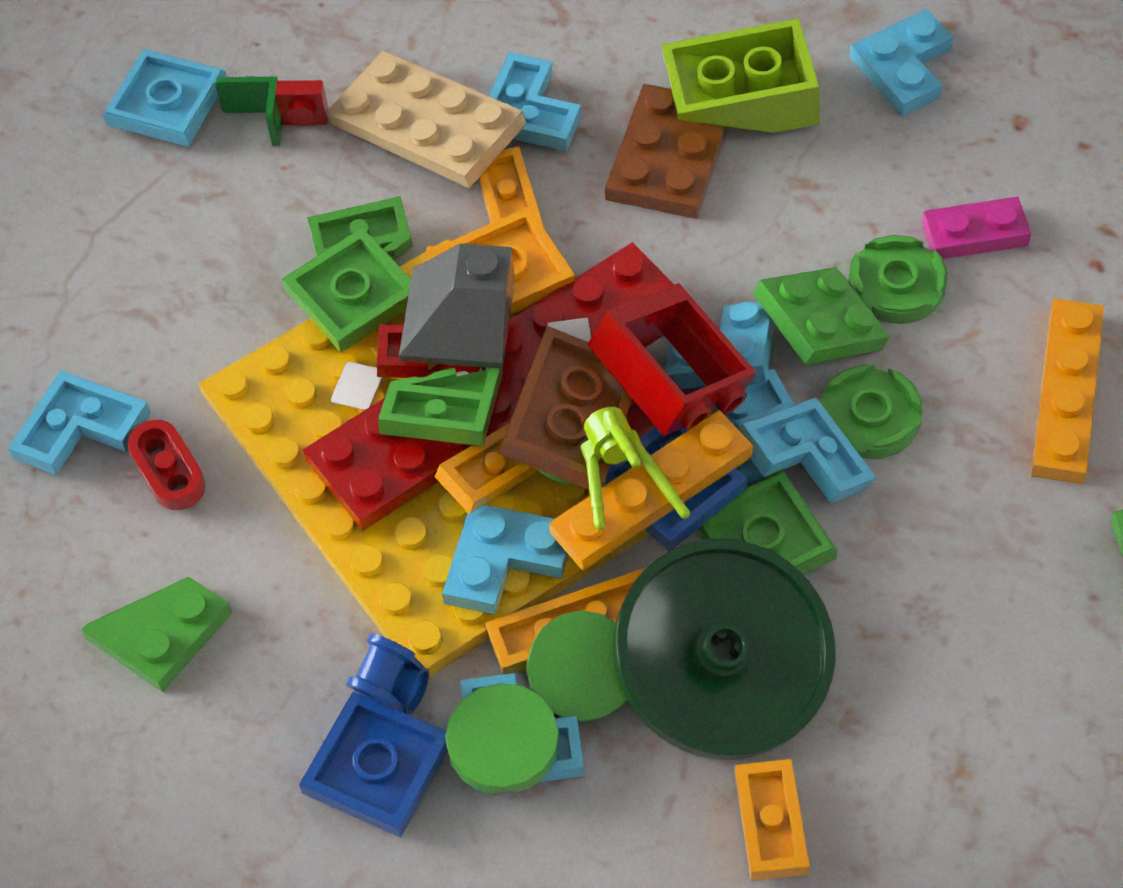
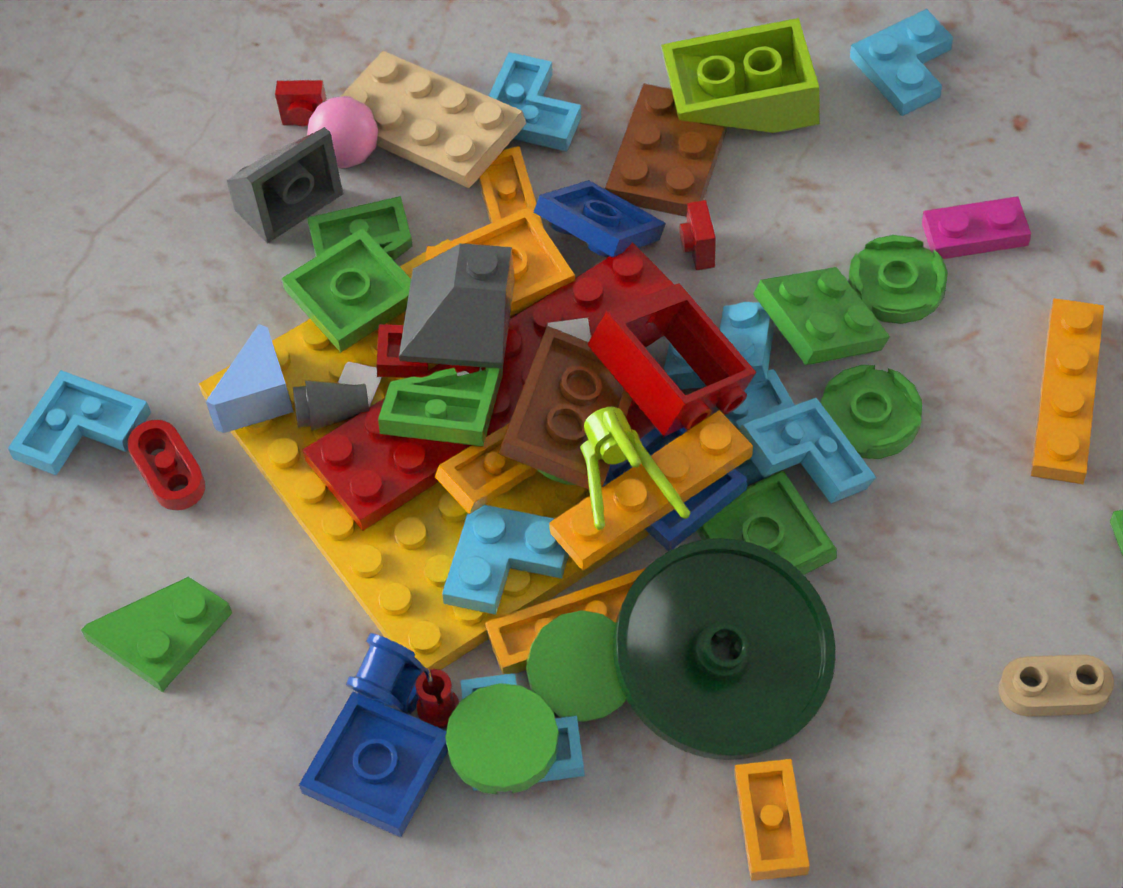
medium azure plate [103,49,227,147] -> none
green bracket [215,76,282,146] -> none
none -> light blue slope [206,324,294,433]
none -> dark grey slope [226,127,343,244]
none -> dark grey cone [293,380,369,431]
none -> bright pink hair [307,96,378,169]
none -> red pin [415,669,460,729]
none -> blue plate [534,180,666,257]
none -> red plate [679,200,716,271]
none -> tan plate [999,654,1114,716]

